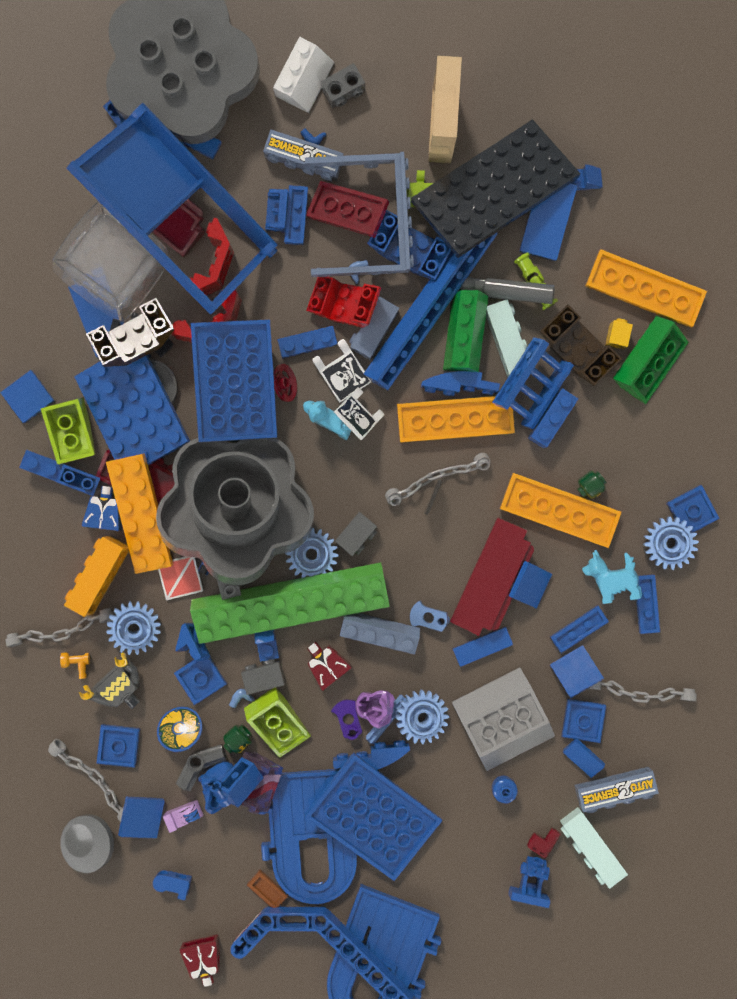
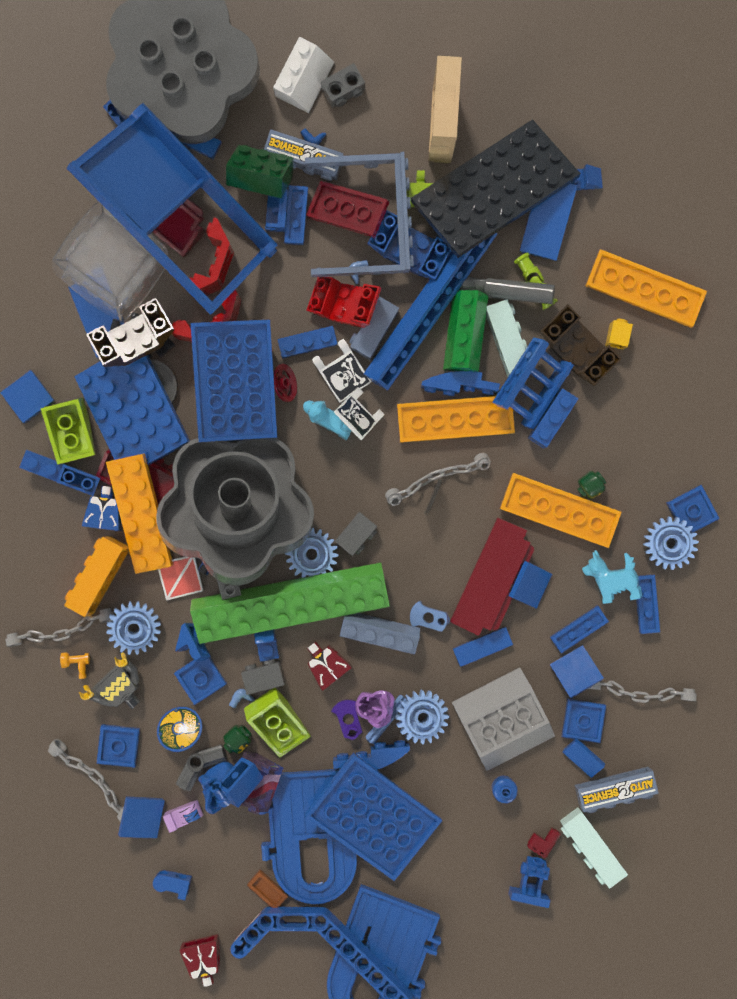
piece [61,814,114,873] -> none
green slope [613,316,689,404] -> none
none -> dark green brick [226,145,294,198]

